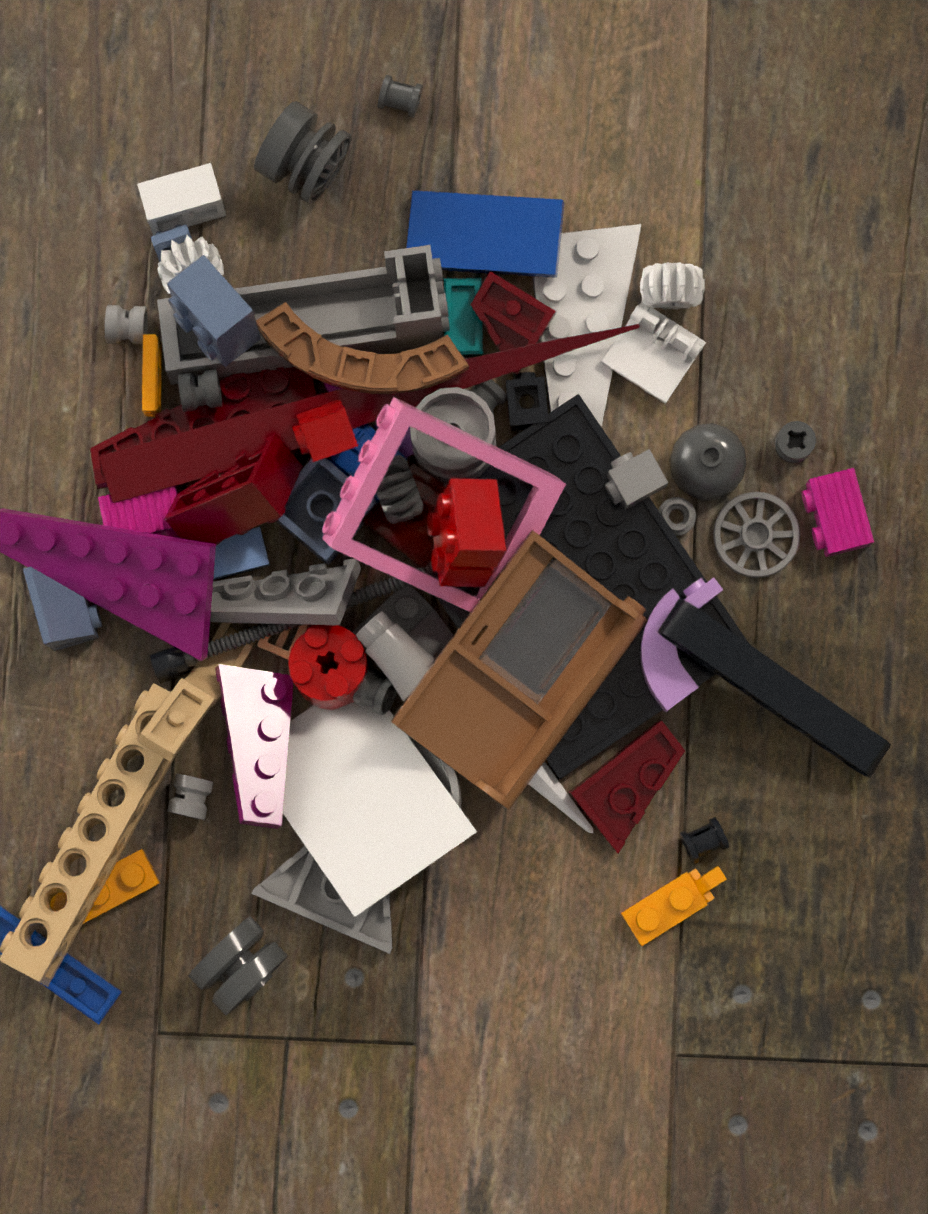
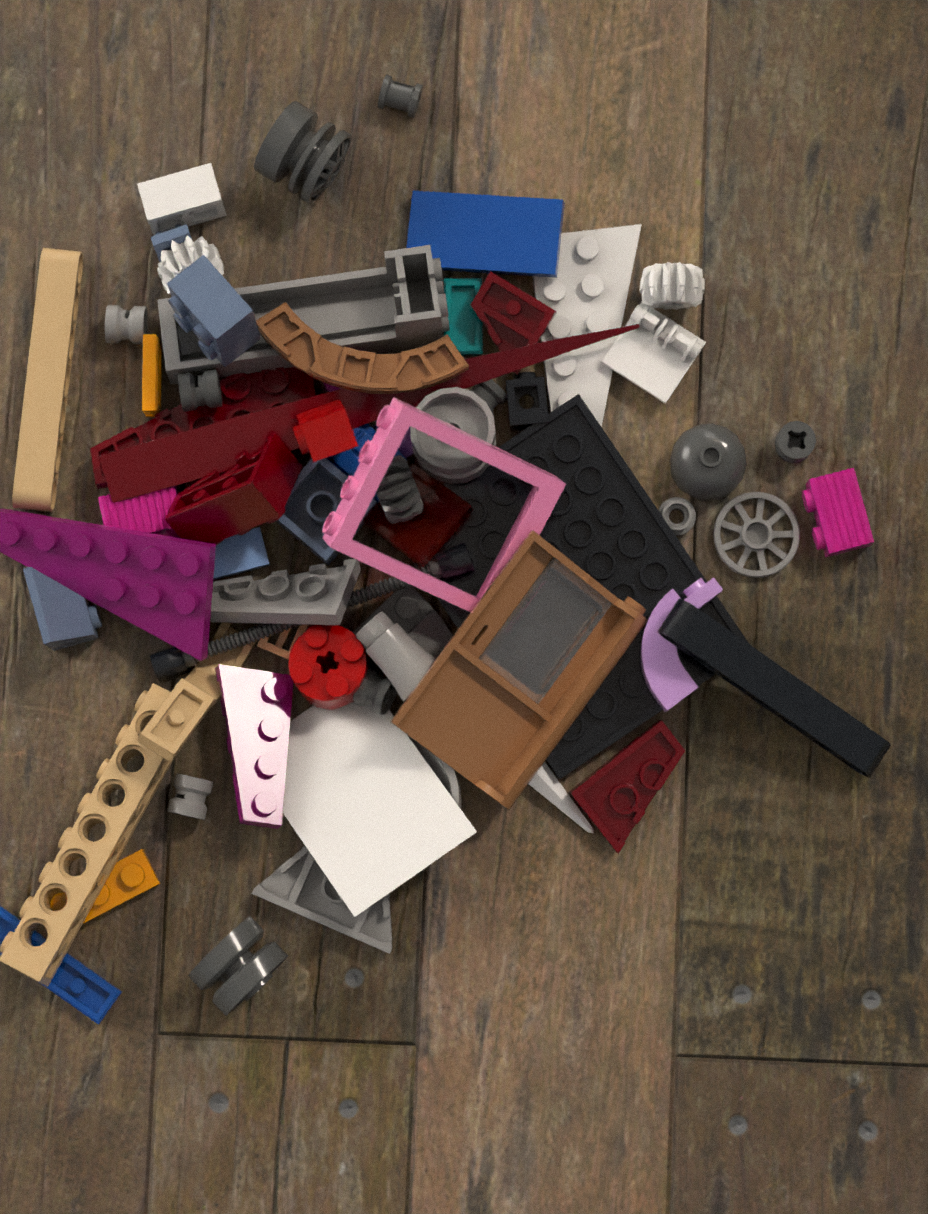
red piece [427,478,506,587] -> none
light grey brick [604,449,668,510] -> none
light orange hinge [621,866,727,946] -> none
black bush [679,817,730,865] -> none
none -> tan beam [12,248,83,512]

